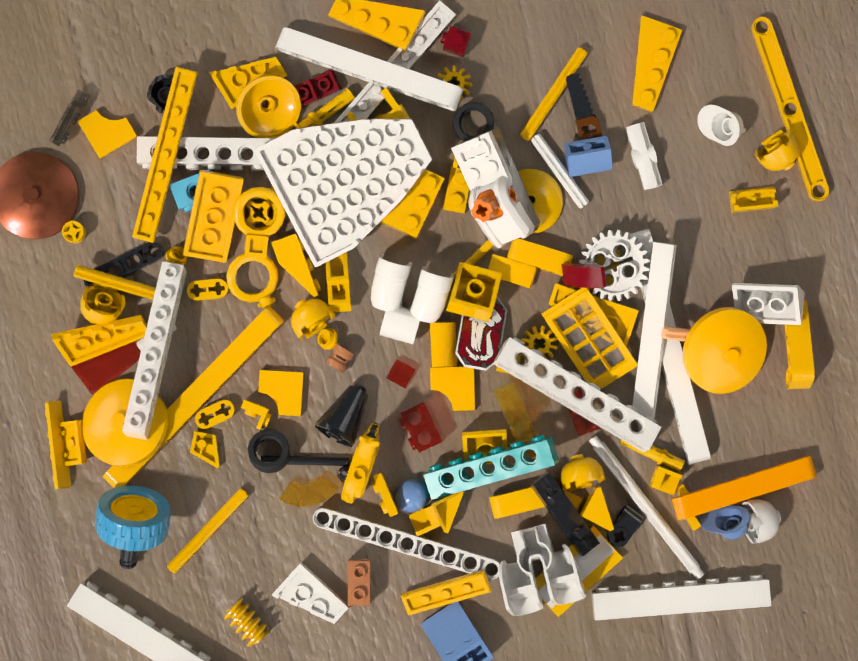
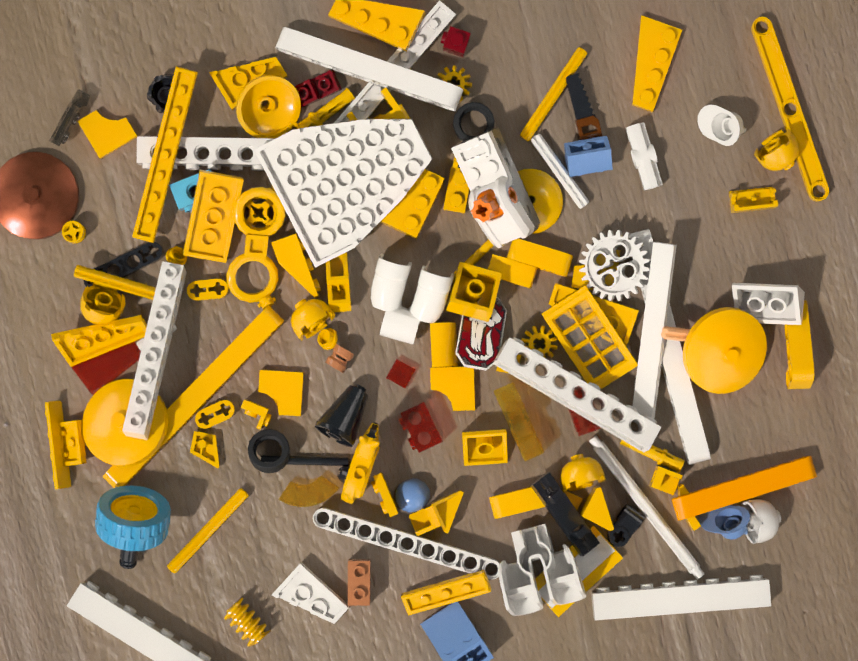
brick [424,434,559,500] -> none
dark red slope [561,262,607,288] -> none

